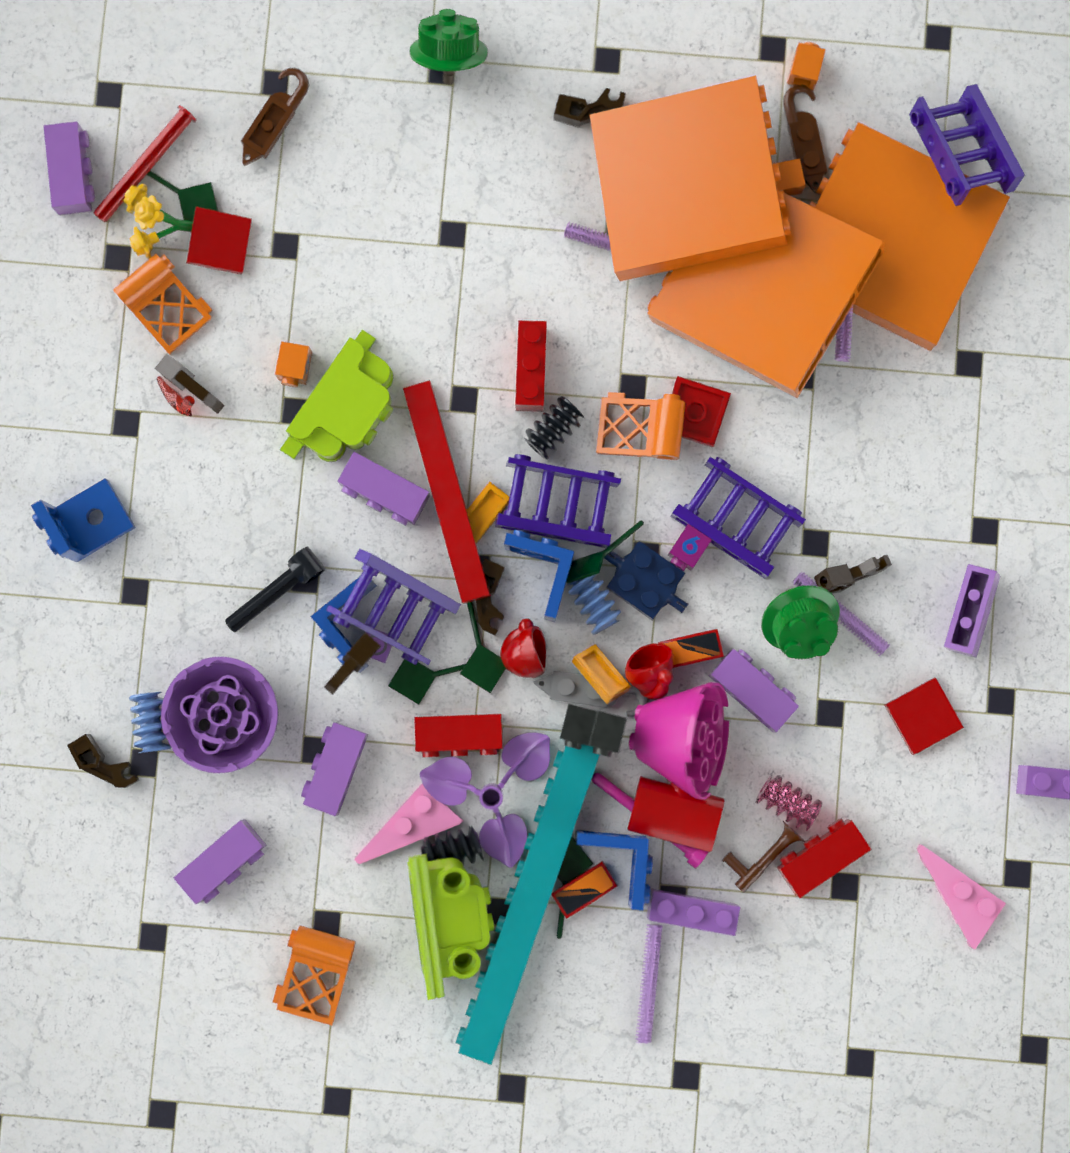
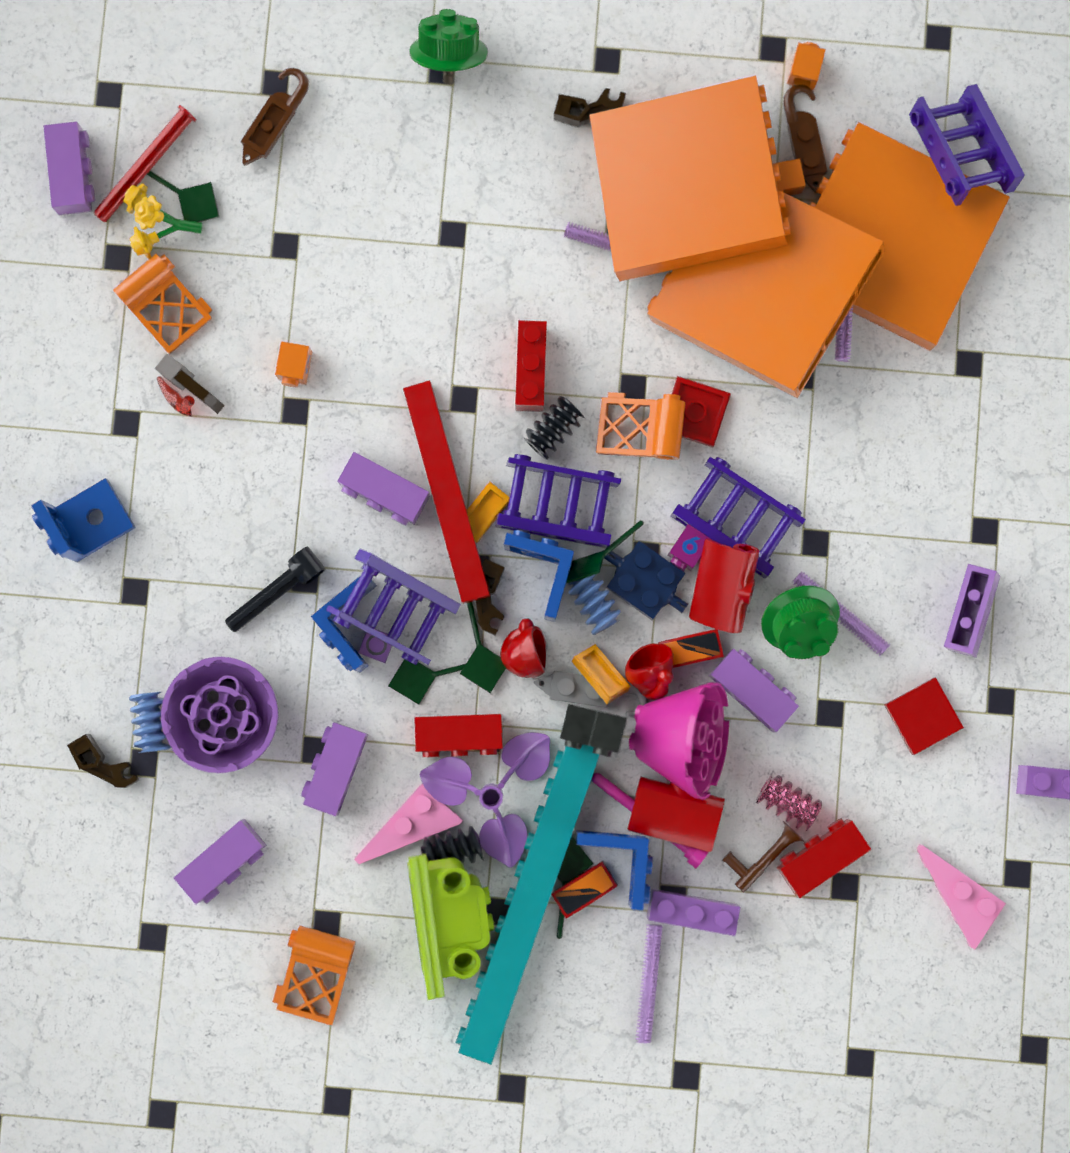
red tile [186,207,252,275] -> none
lime brick [280,330,393,462] -> none
dark brown piece [324,632,381,695] -> none
dark brown piece [814,555,892,593] -> none
none -> red panel [689,538,760,633]

